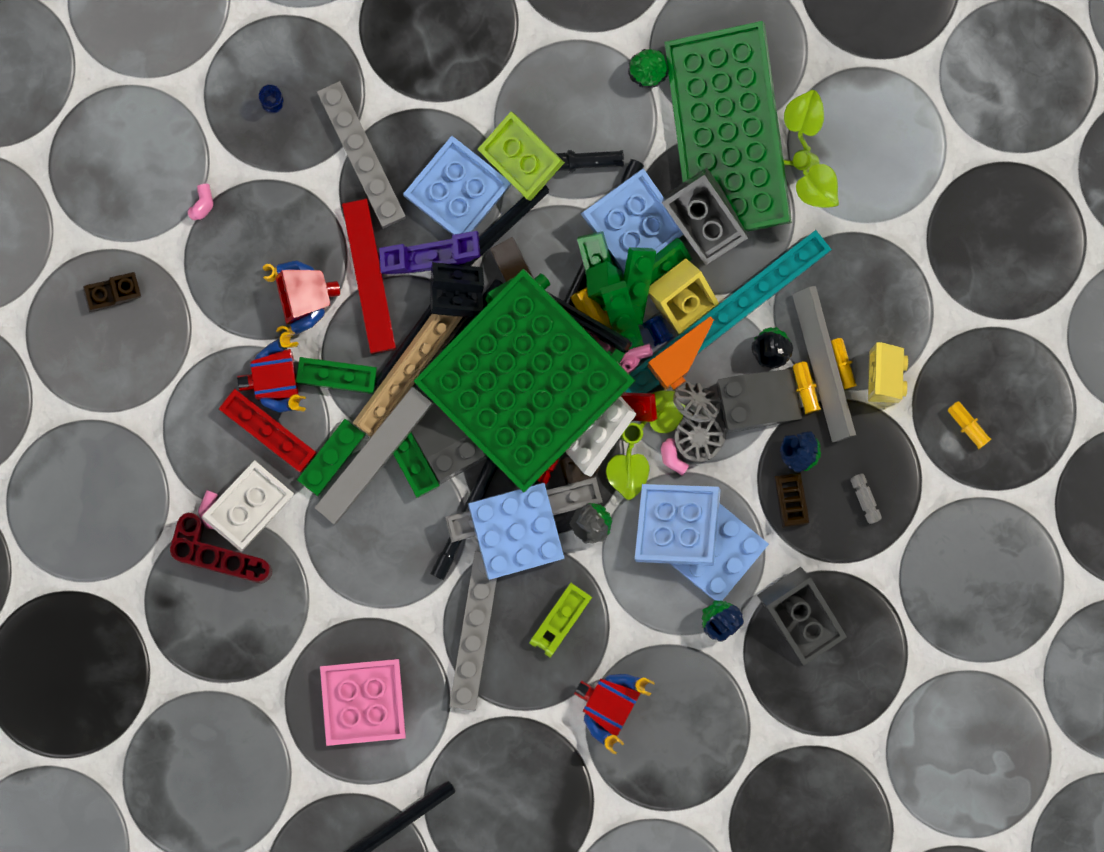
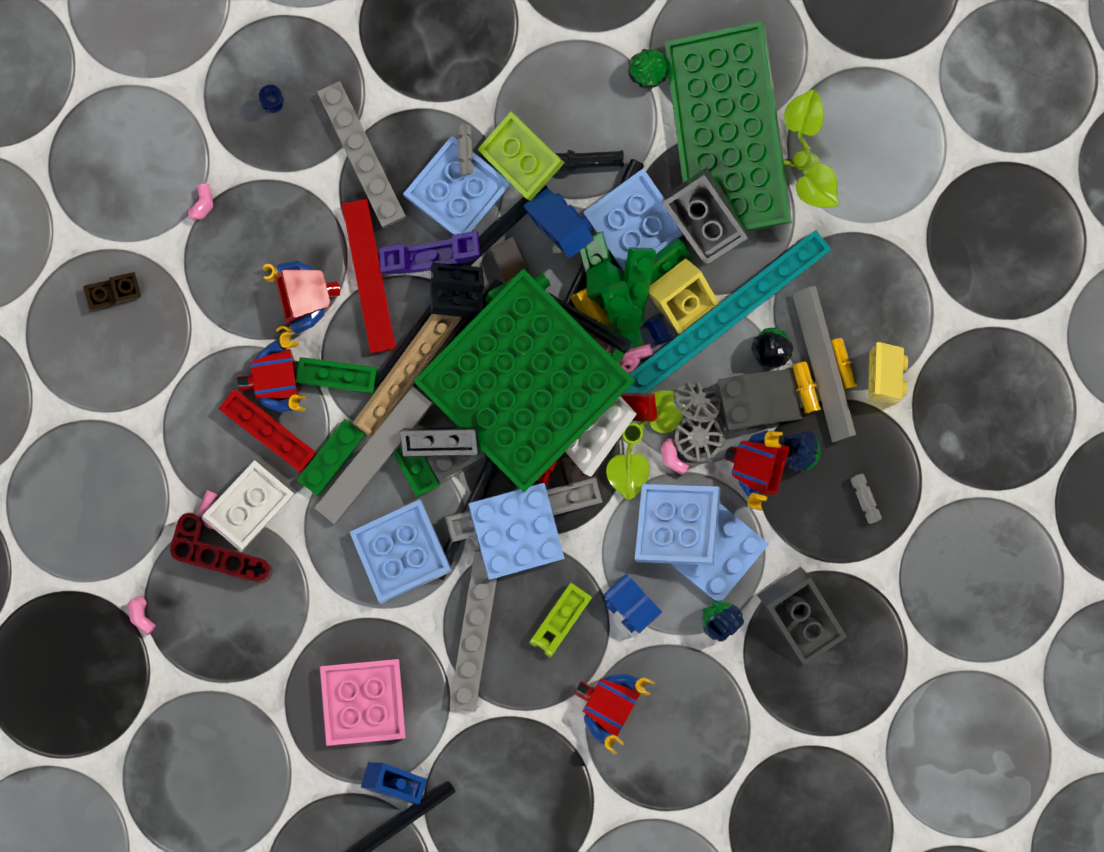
dark grey piece [569,503,612,544] -> none
orange slope [647,316,714,391] -> none
dark brown slope [775,473,810,528] -> none
yellow axle [948,401,991,449] -> none
none -> bright pink arm [128,596,156,635]
none -> light blue plate [350,499,452,604]
none -> blue slope [360,762,427,805]
none -> plate [400,427,481,456]
none -> light grey axle [457,124,473,175]
none -> blue brick [524,188,594,259]
none -> blue brick [603,573,662,634]
none -> torso [725,430,790,511]

